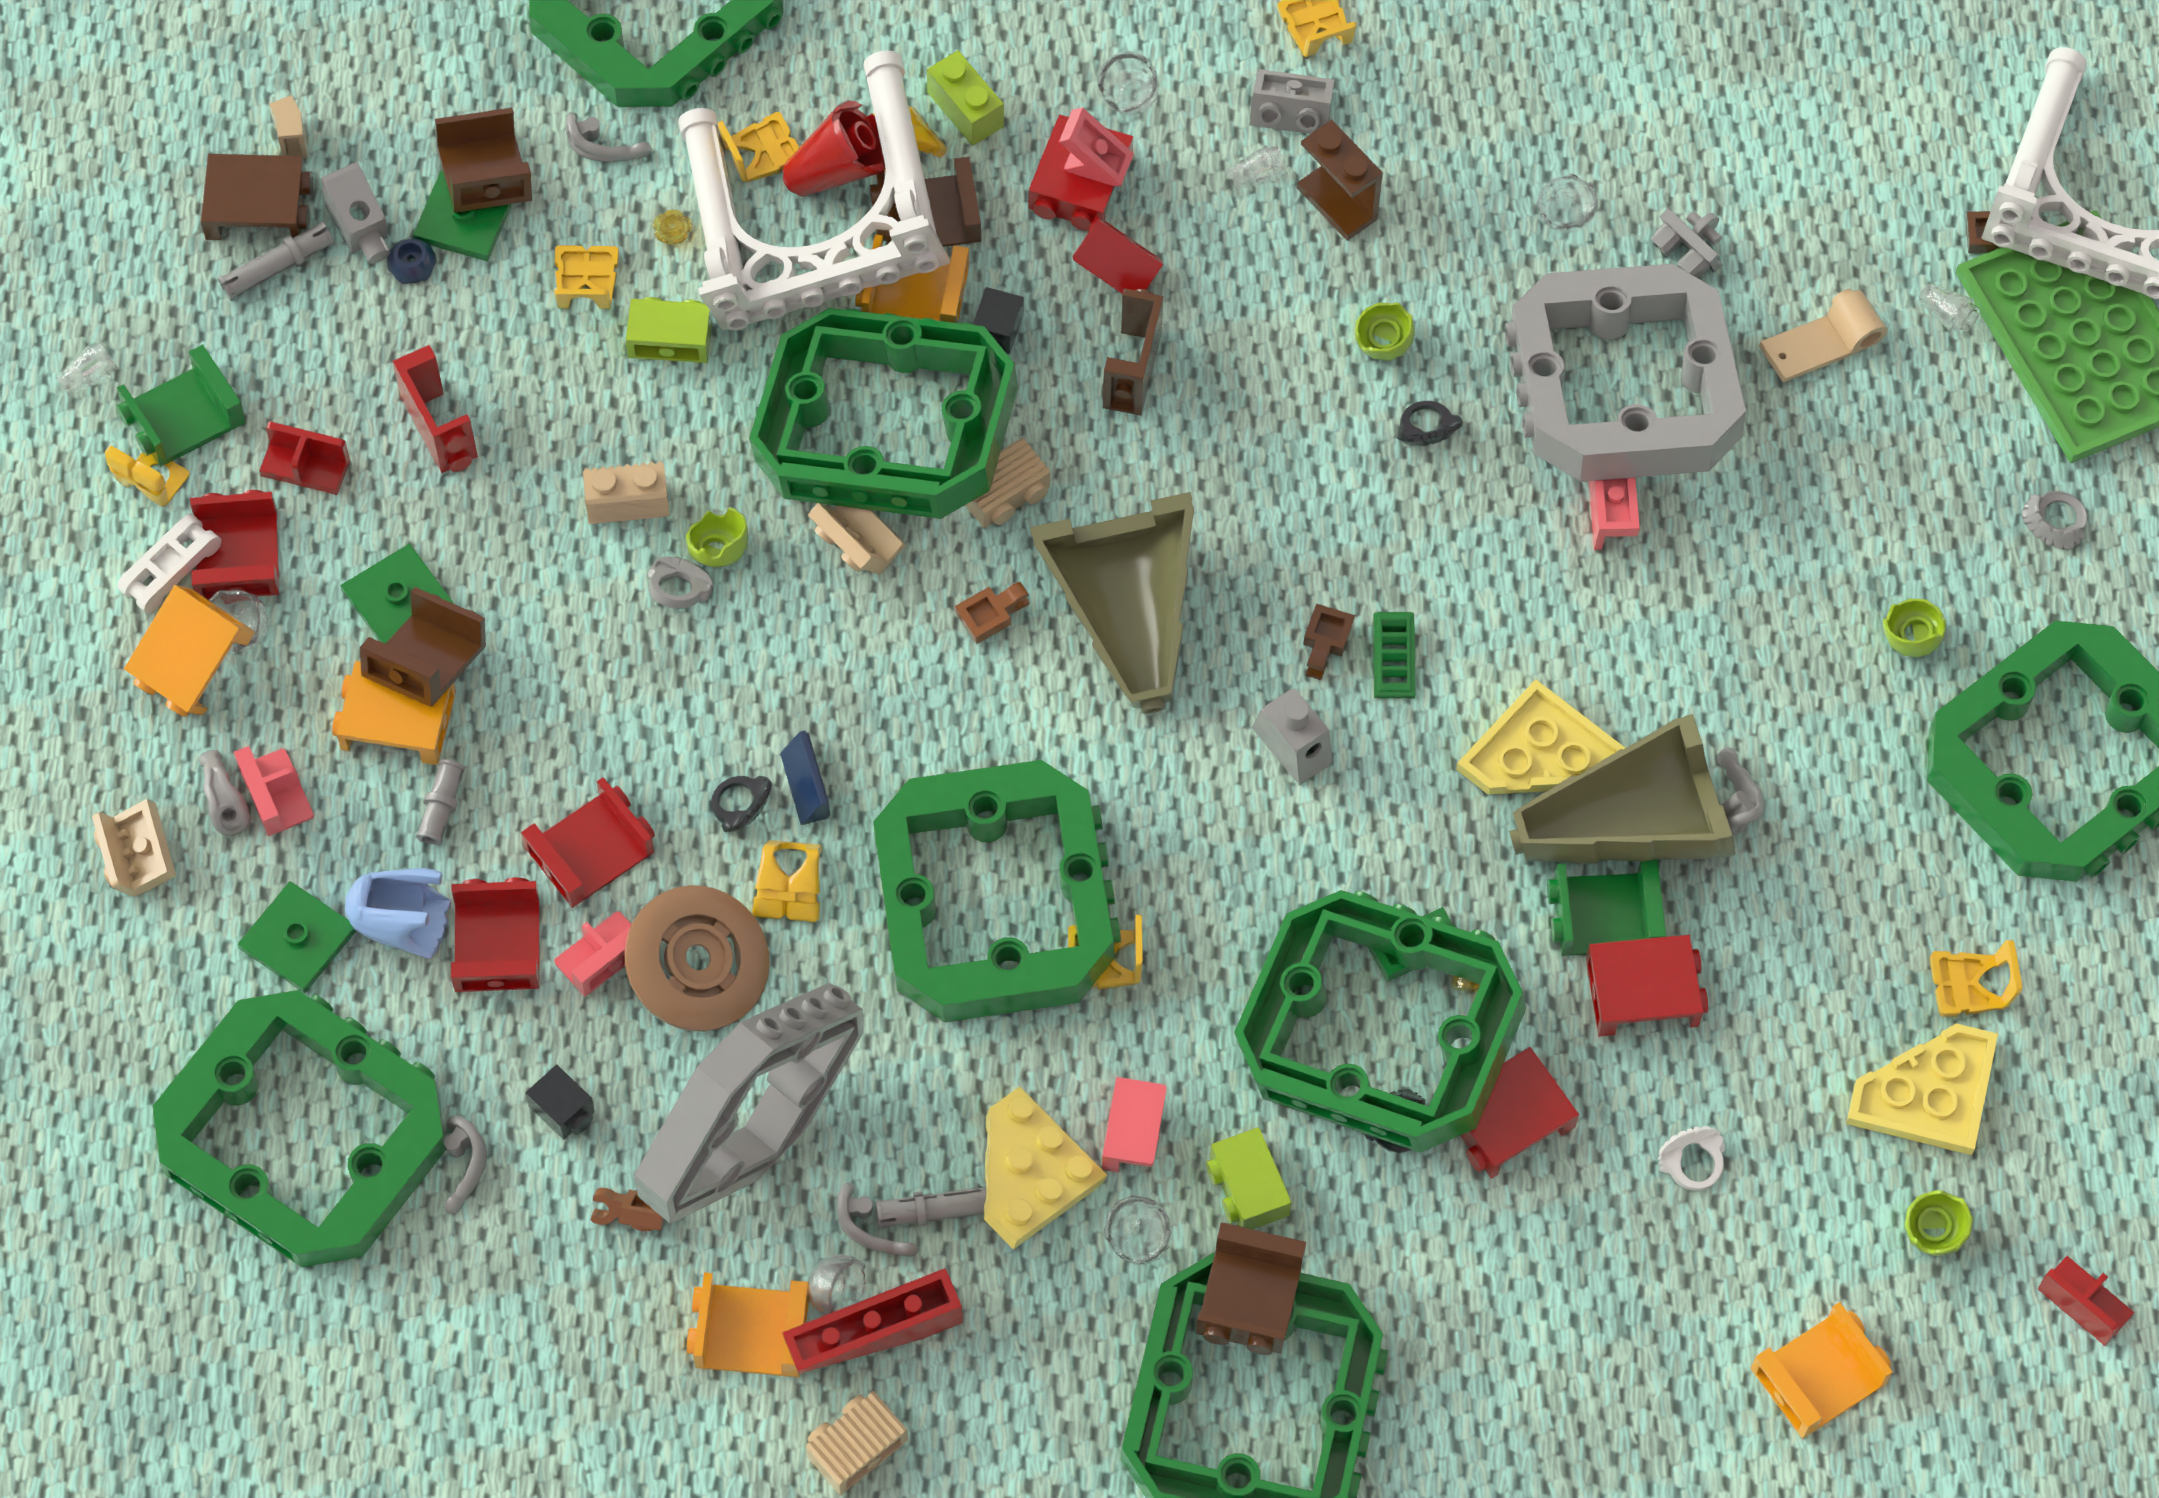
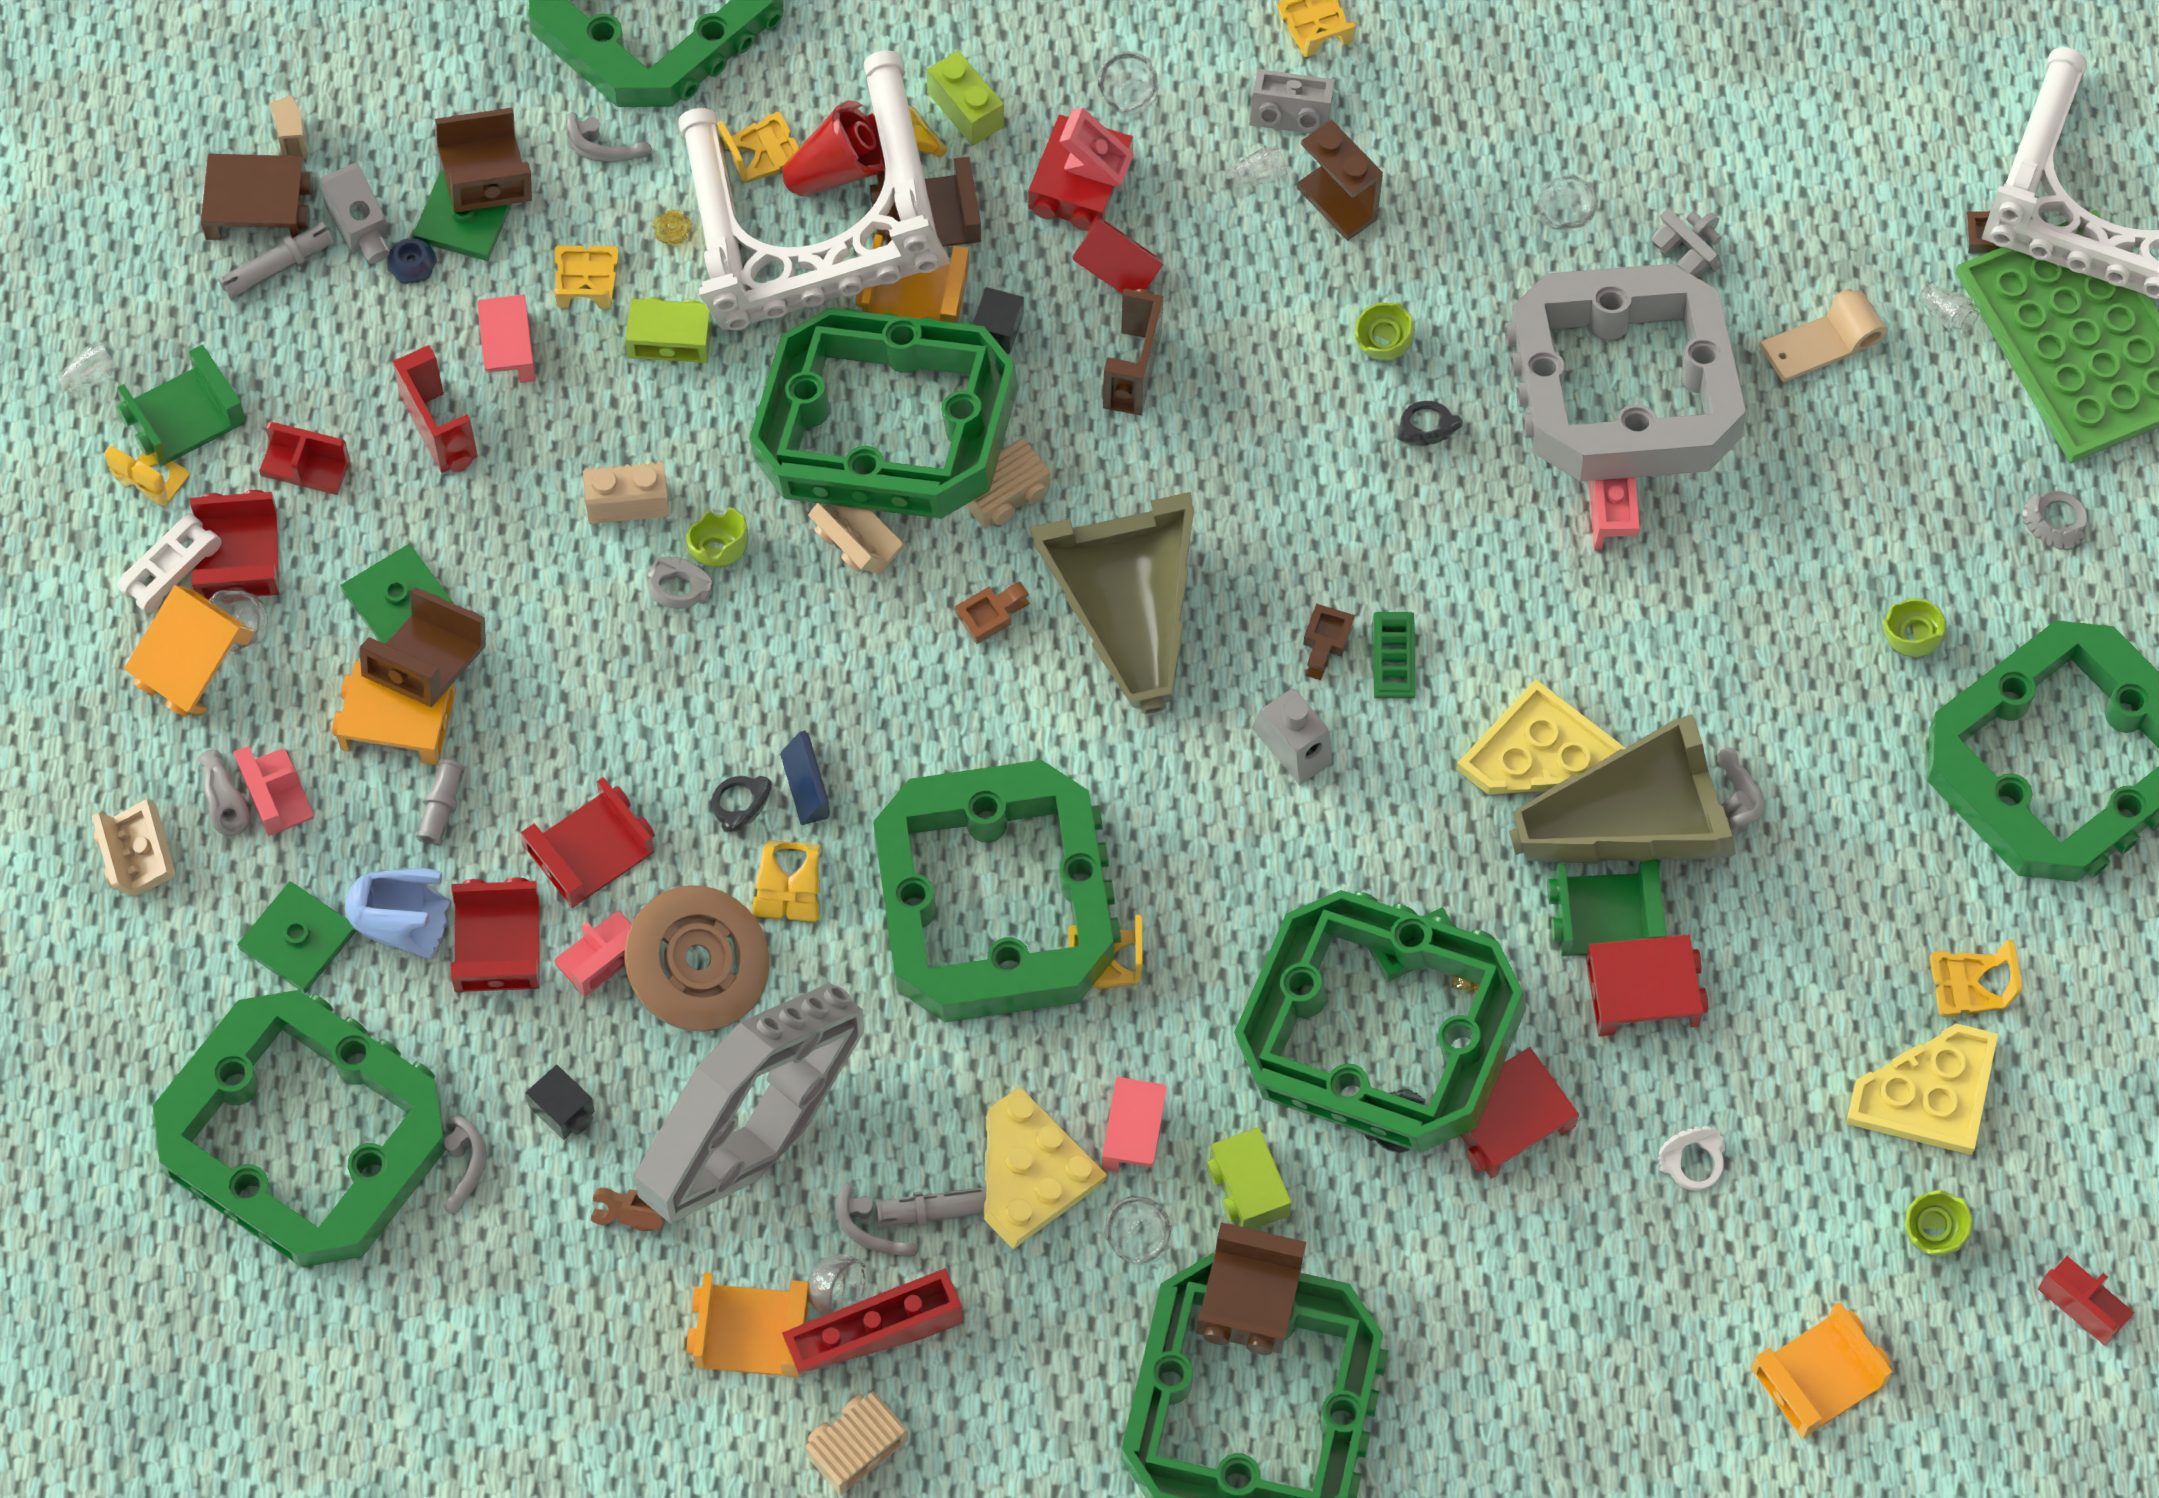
none -> coral panel [477,294,536,383]

